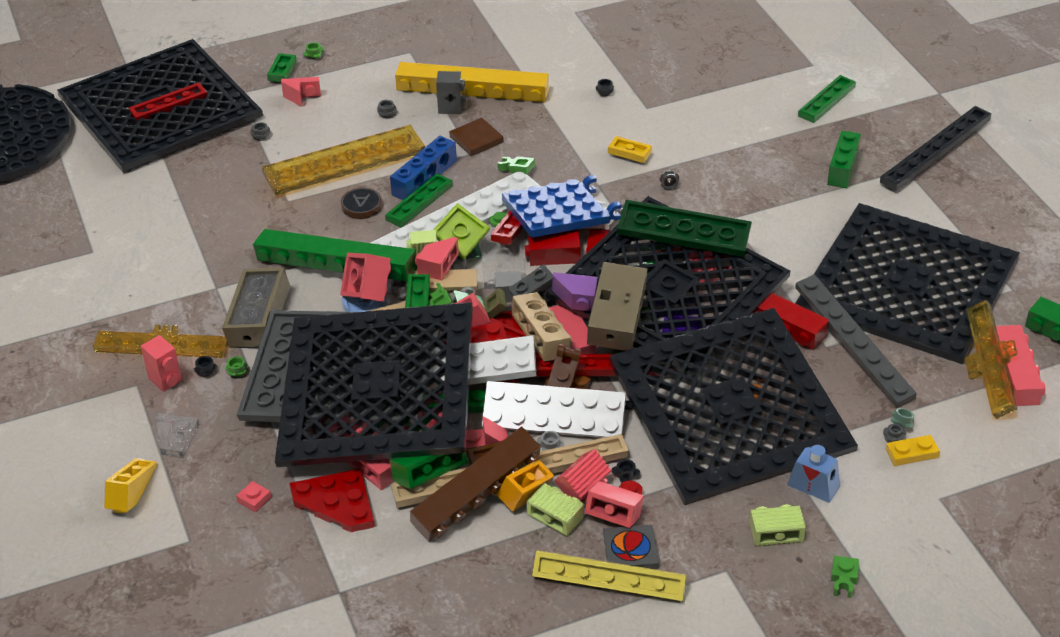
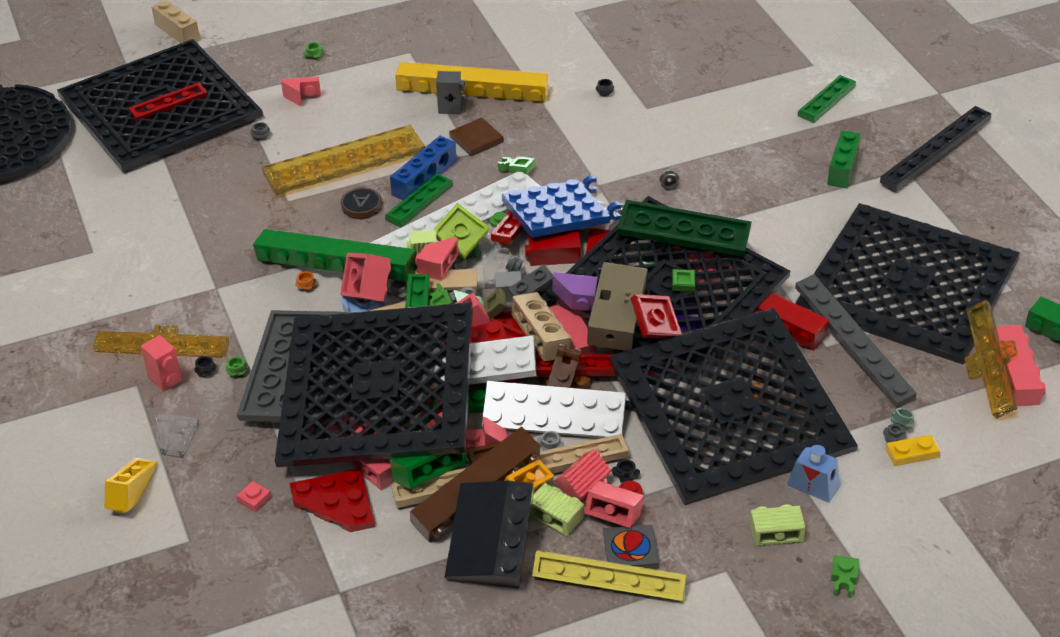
brick [222,267,291,347] -> none
green plate [267,53,297,82] -> none
dark grey plate [377,100,396,117] -> none
yellow plate [608,136,652,163] -> none
none -> tan brick [151,0,200,43]
none -> orange plate [296,271,317,291]
none -> black slope [444,480,534,588]
none -> dark grey plate [505,255,523,272]
none -> red tile [630,294,682,339]
none -> bright green tile [672,269,695,292]

